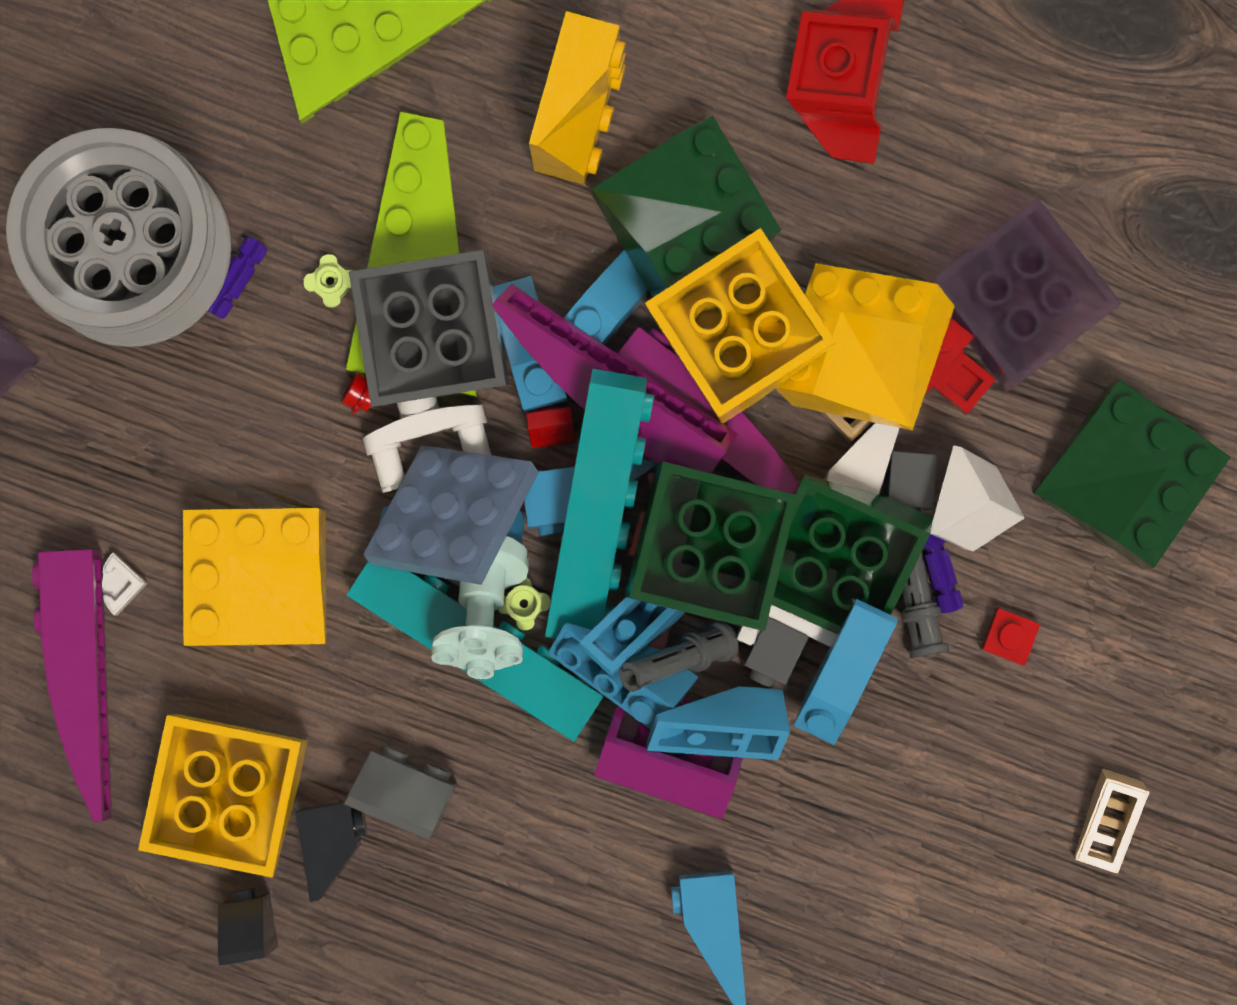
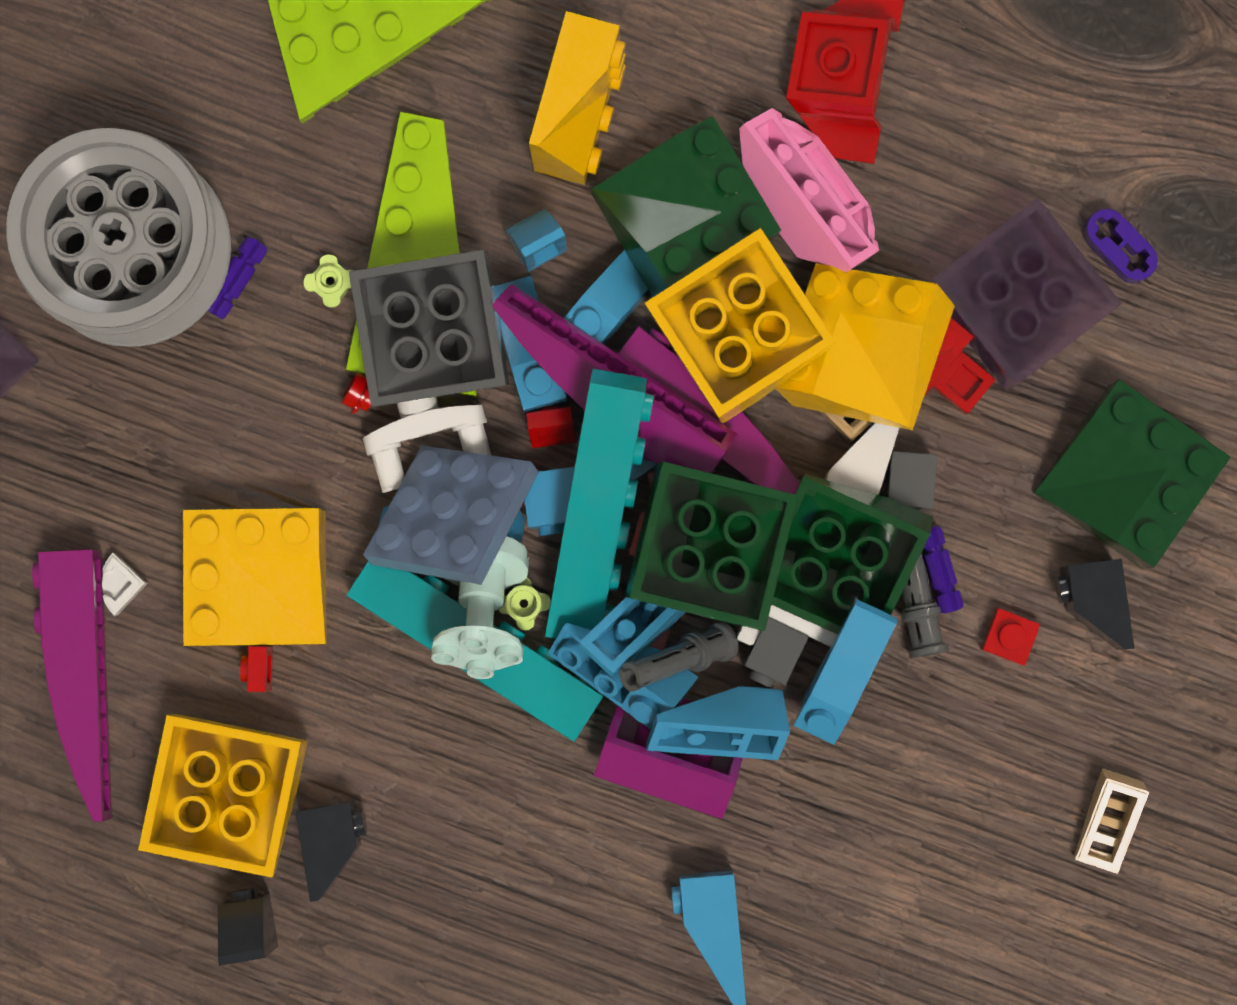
dark grey slope [344,745,457,840] -> none
white slope [931,446,1025,552] -> none
none -> red plate [240,646,273,692]
none -> dark azure slope [504,208,568,272]
none -> bright pink wedge [739,108,879,272]
none -> black slope [1055,559,1135,650]
none -> dark purple beam [1083,209,1158,284]

